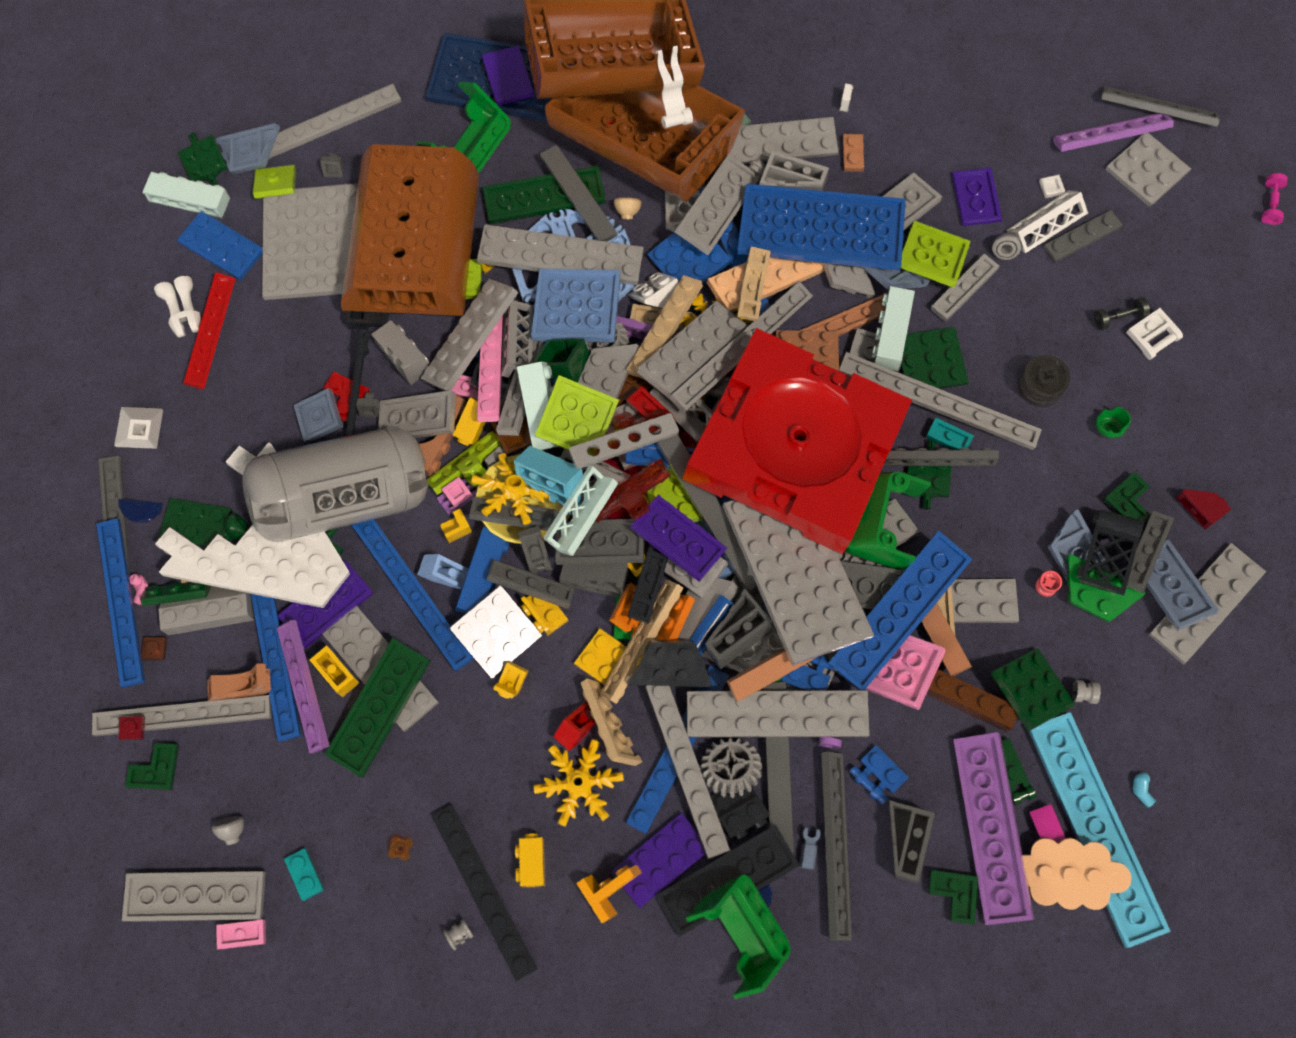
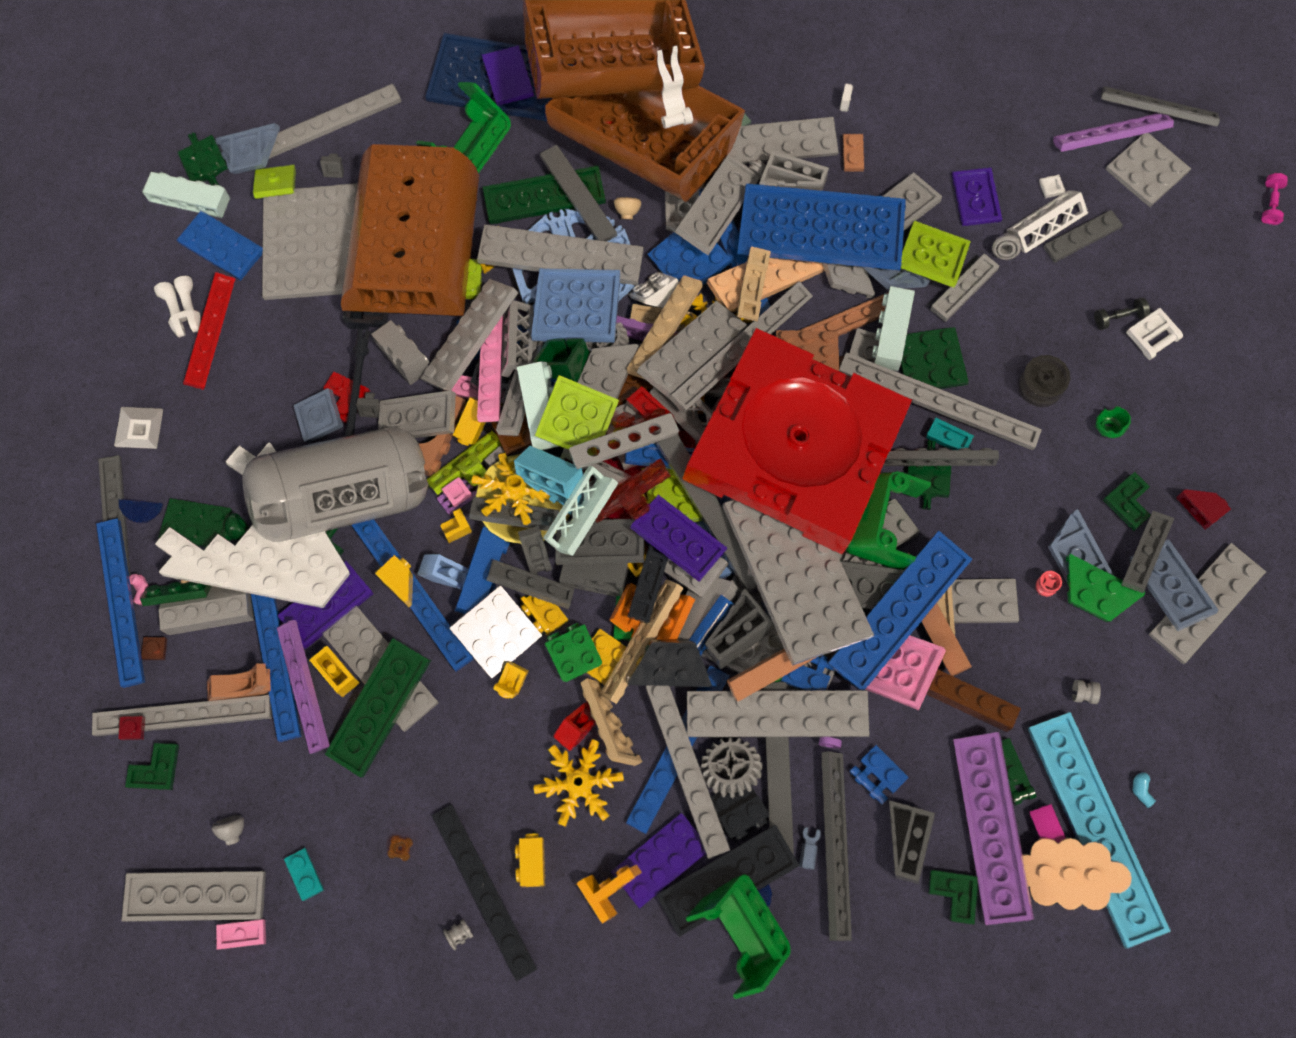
dark green plate [991,648,1076,732] -> none
black piece [1076,509,1144,596] -> none
none -> yellow slope [375,555,413,607]
none -> green bracket [545,623,602,682]

